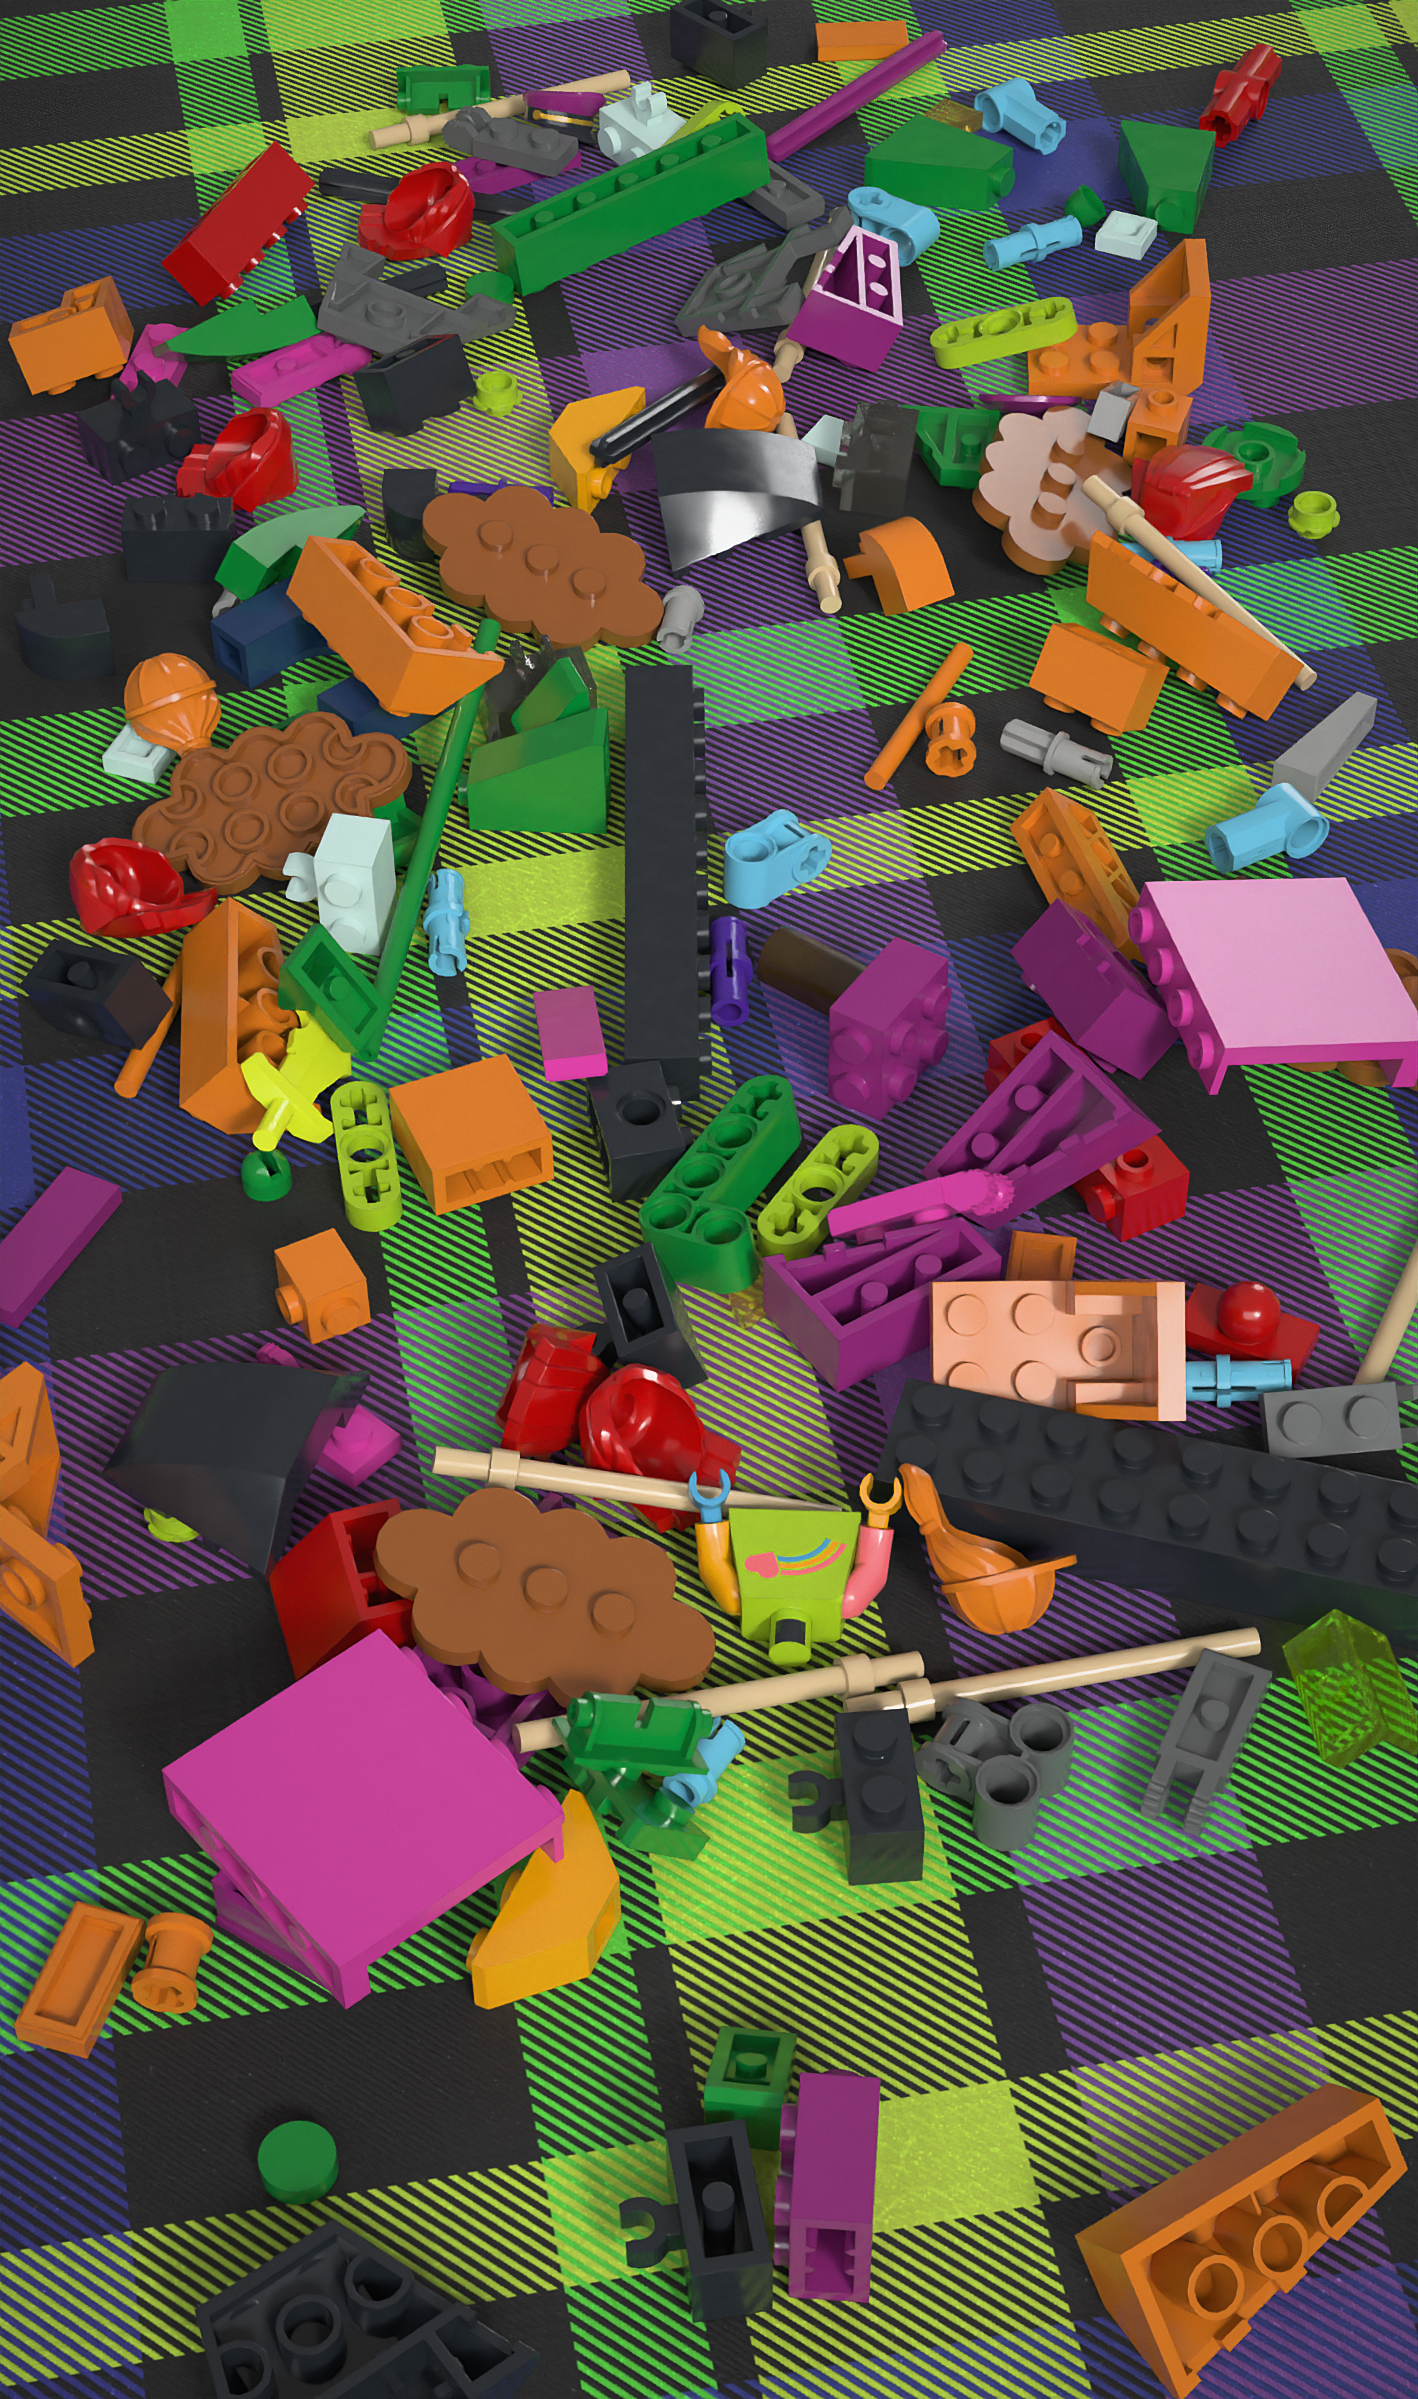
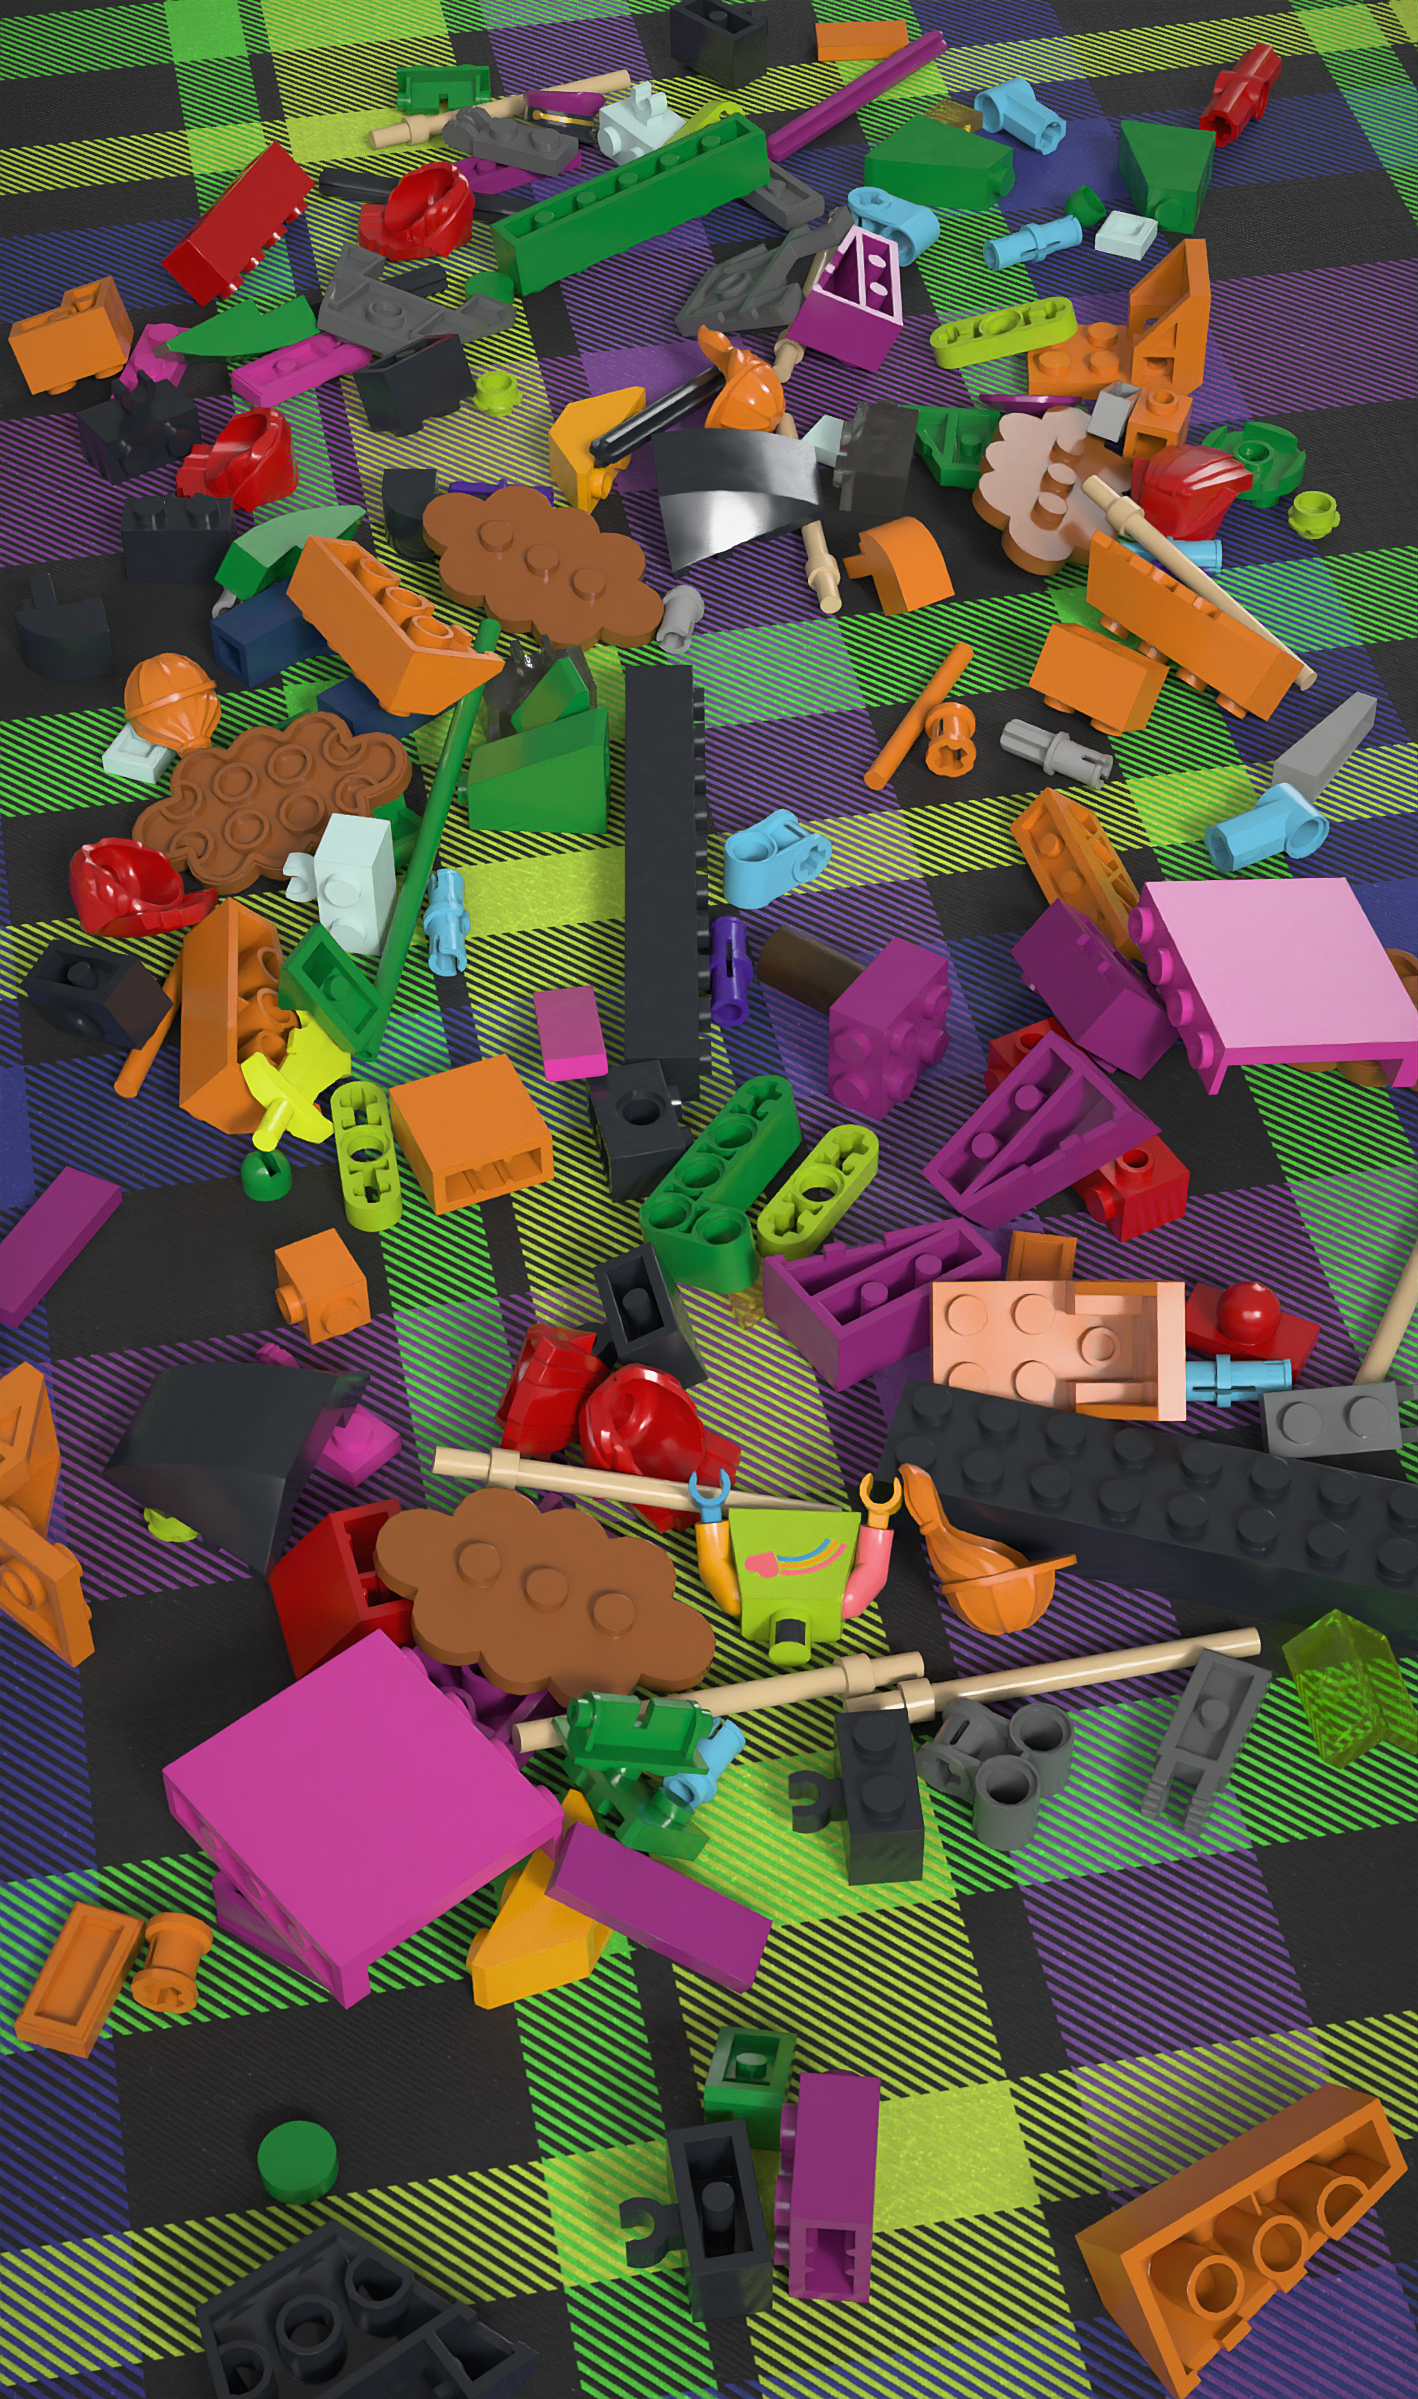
dark pink hinge [827,1169,1016,1247] -> none
none -> magenta tile [544,1821,773,1994]

